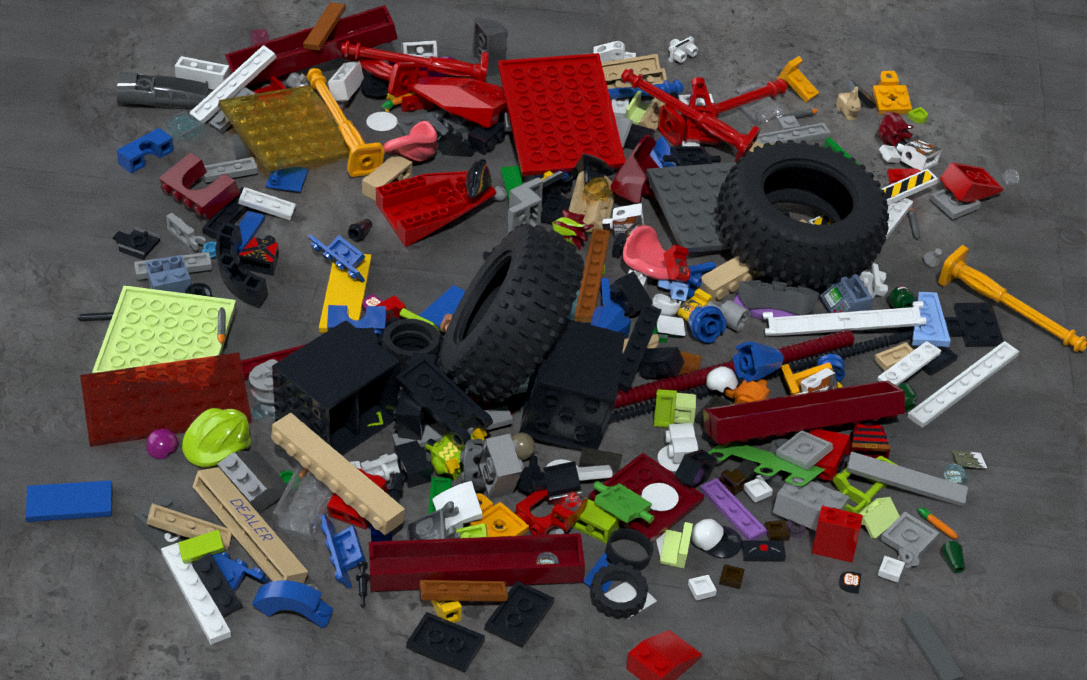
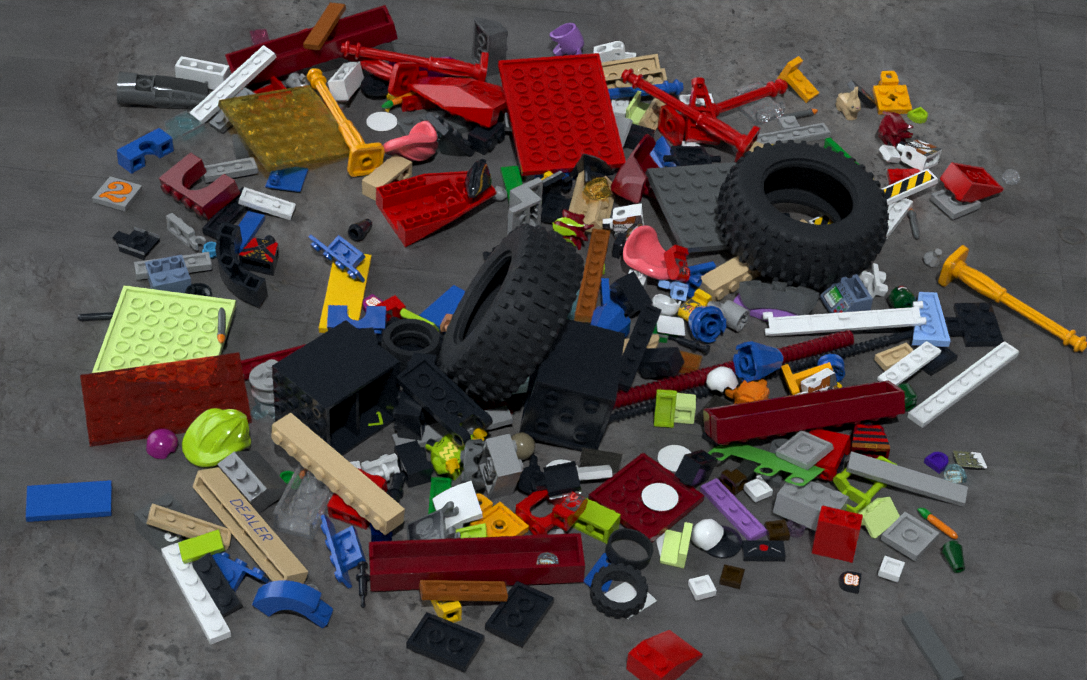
white brick [401,41,437,58] -> none
bright green plate [593,481,654,524] -> none
white brick [664,423,698,463] -> none
white hips [668,37,698,63] -> none
light grey plant [897,544,920,568] -> none
none -> light grey tile [92,176,142,212]
none -> medium lavender piece [550,23,584,56]
none -> black piece [668,335,710,354]
none -> dark purple tile [924,452,949,474]

